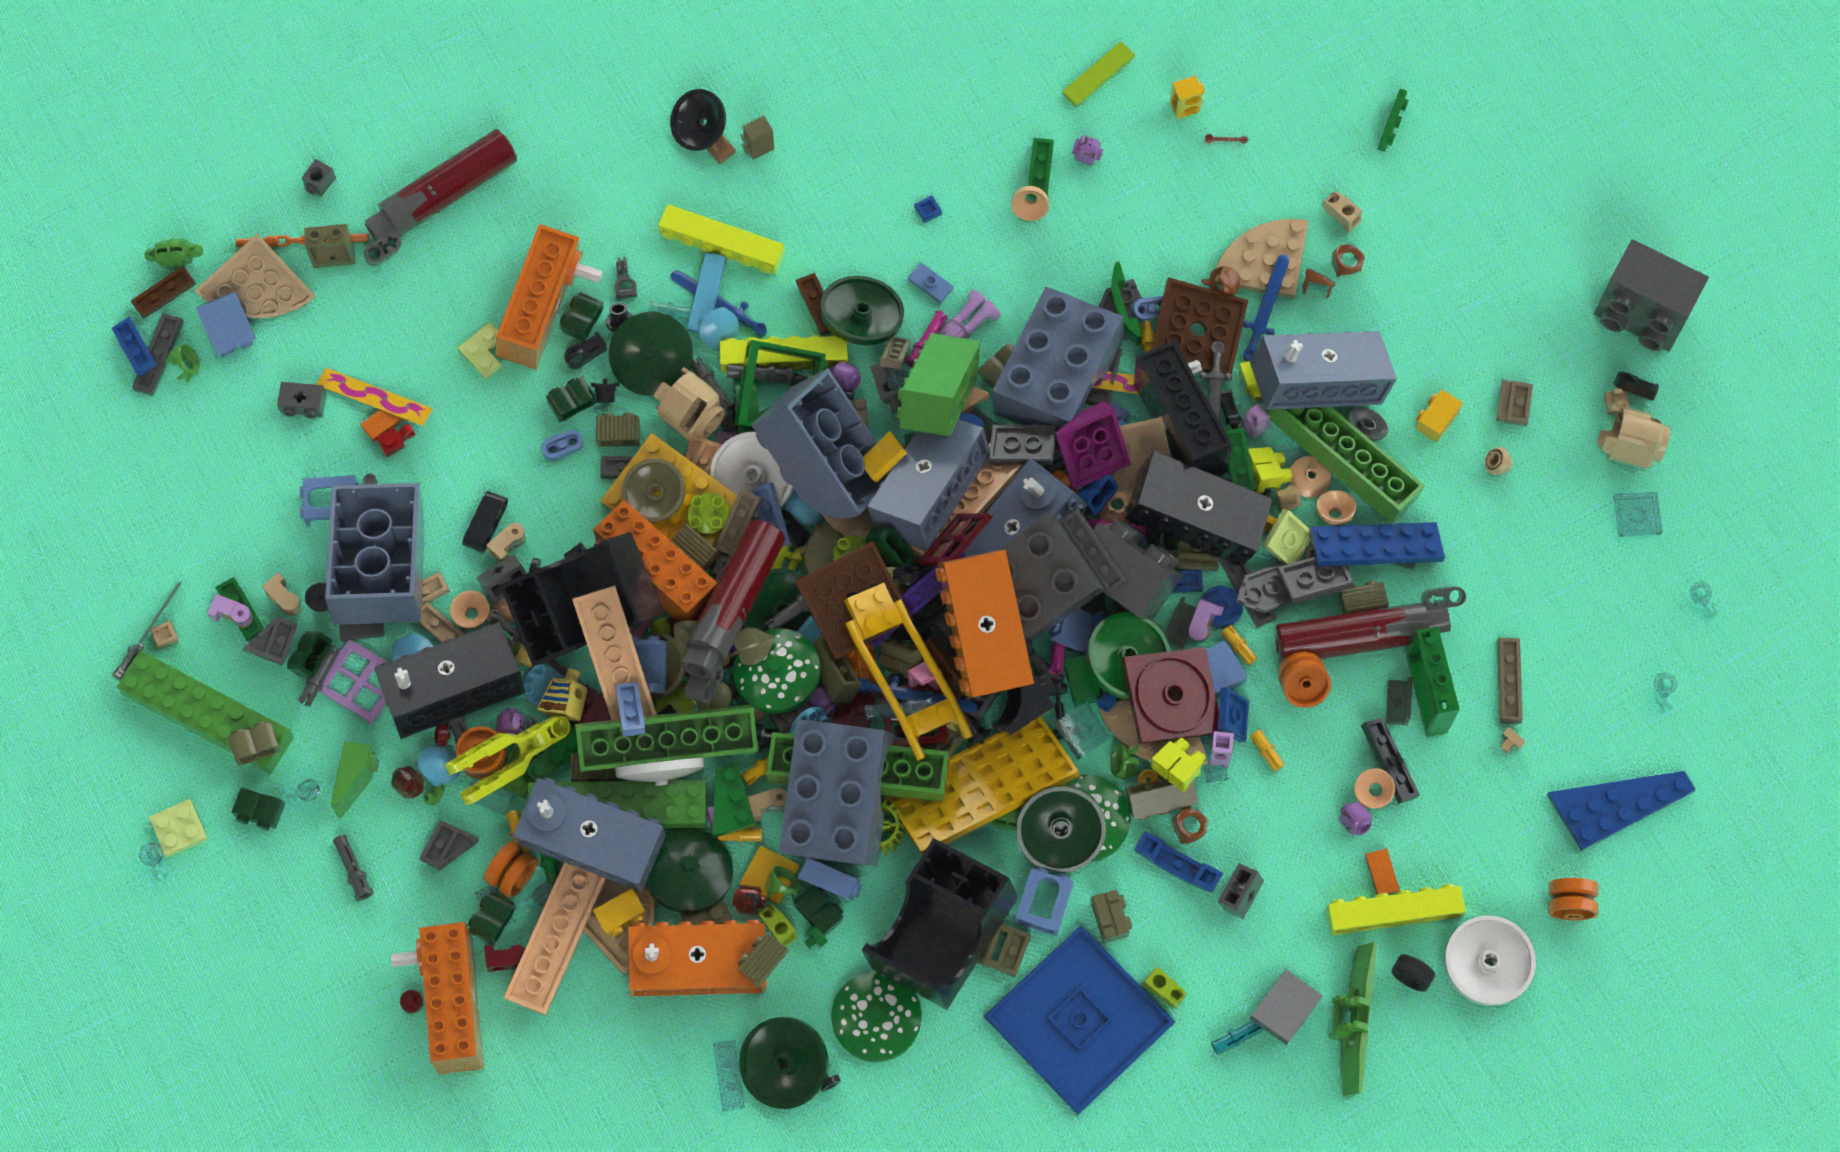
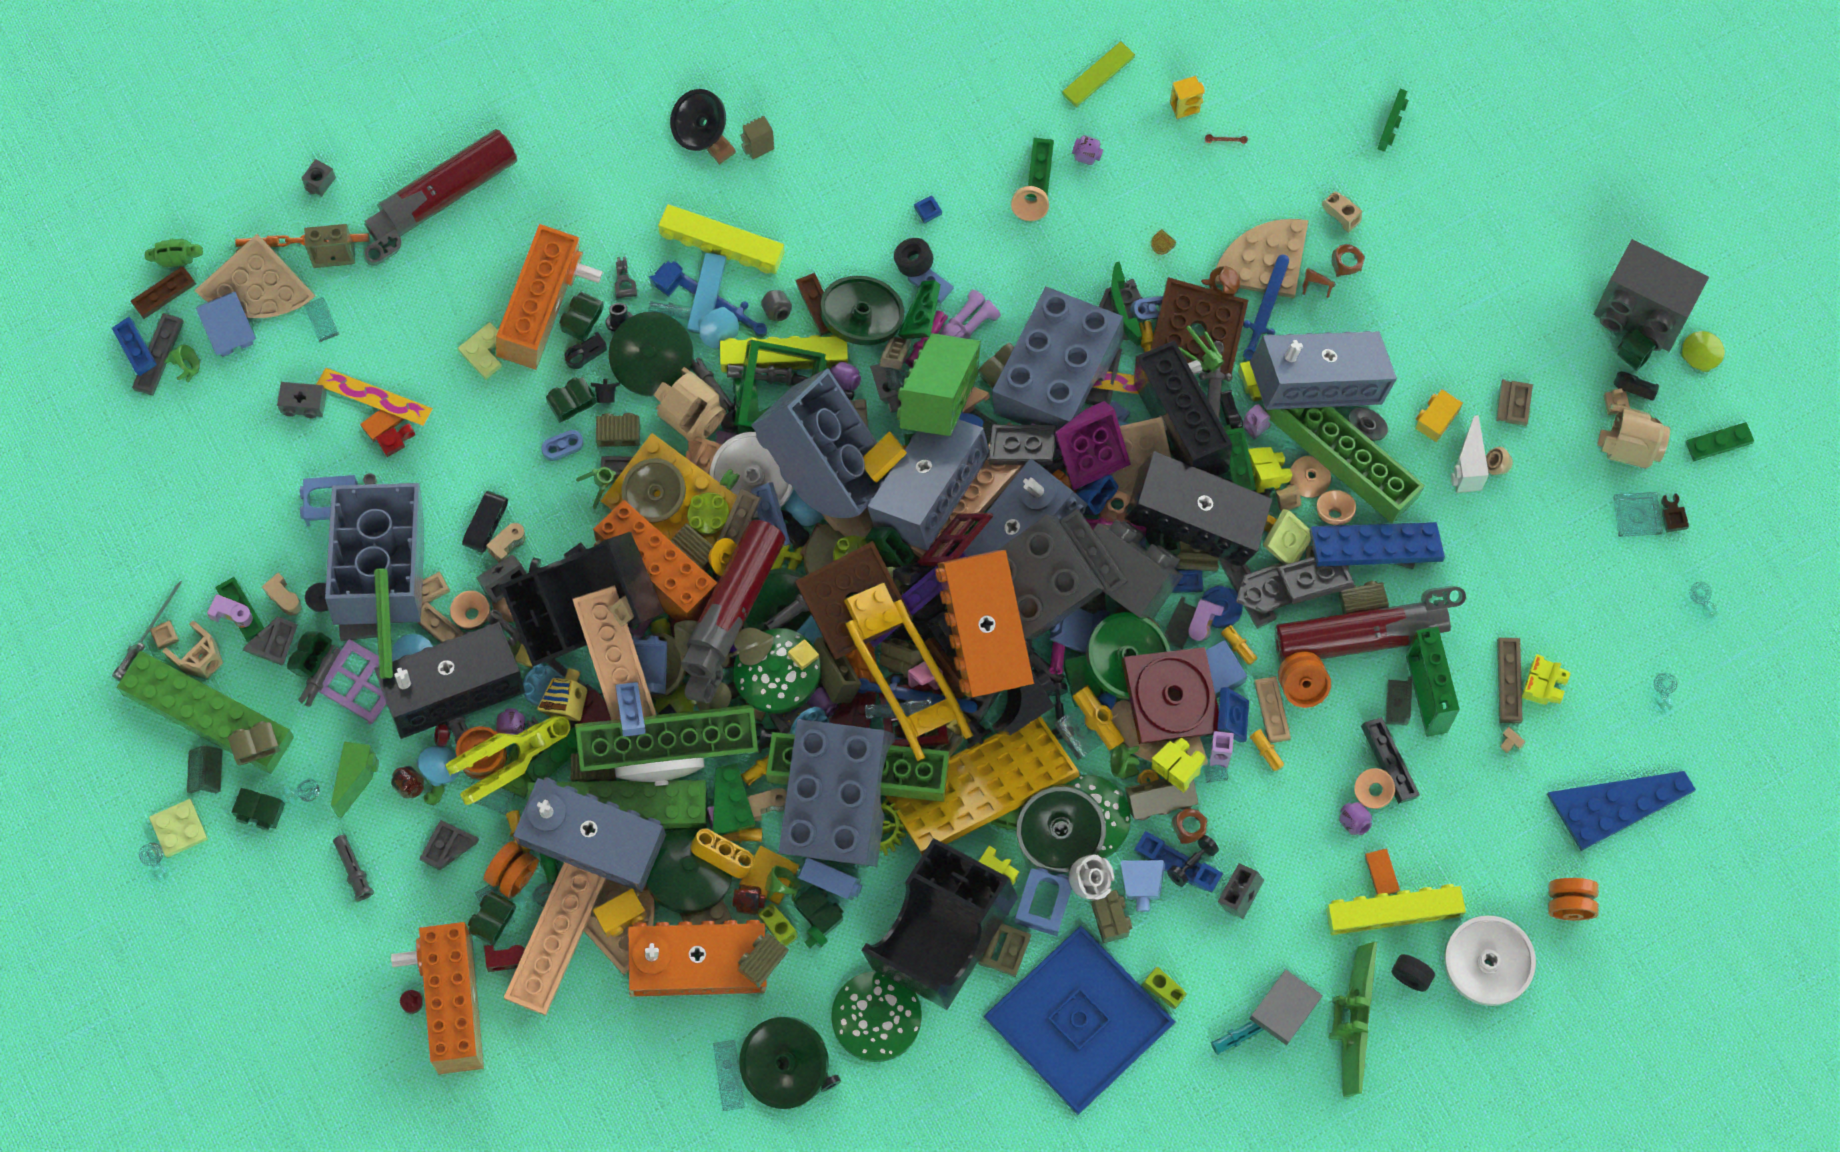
none -> tan piece [162,621,223,679]
none -> clear smoke panel [187,745,223,794]
none -> clear light blue tile [304,297,339,342]
none -> bright green axle [374,569,393,679]
none -> bright green plant [576,467,616,509]
none -> tan tile [609,596,634,627]
none -> blue window [648,261,685,297]
none -> yellow beam [690,829,755,878]
none -> yellow piece [708,538,737,576]
none -> bright green bush [720,469,740,490]
none -> dark grey head [761,290,792,321]
none -> light yellow tile [788,639,819,670]
none -> black tyre [894,238,934,277]
none -> green wing [898,280,941,339]
none -> neon yellow hips [978,845,1019,885]
none -> white cylinder [1069,855,1114,900]
none -> yellow piece [1072,685,1125,751]
none -> light blue torso [1121,860,1165,912]
none -> clear orange tile [1151,229,1177,255]
none -> black wheel [1167,835,1219,887]
none -> bright green plant [1179,325,1224,372]
none -> tan tile [1254,676,1291,744]
none -> white slope [1451,415,1489,493]
none -> neon yellow hips [1522,654,1571,705]
none -> dark green brick [1617,329,1656,371]
none -> dark brown plate [1661,493,1689,533]
none -> lime dish [1681,331,1725,372]
none -> green plate [1686,422,1755,462]

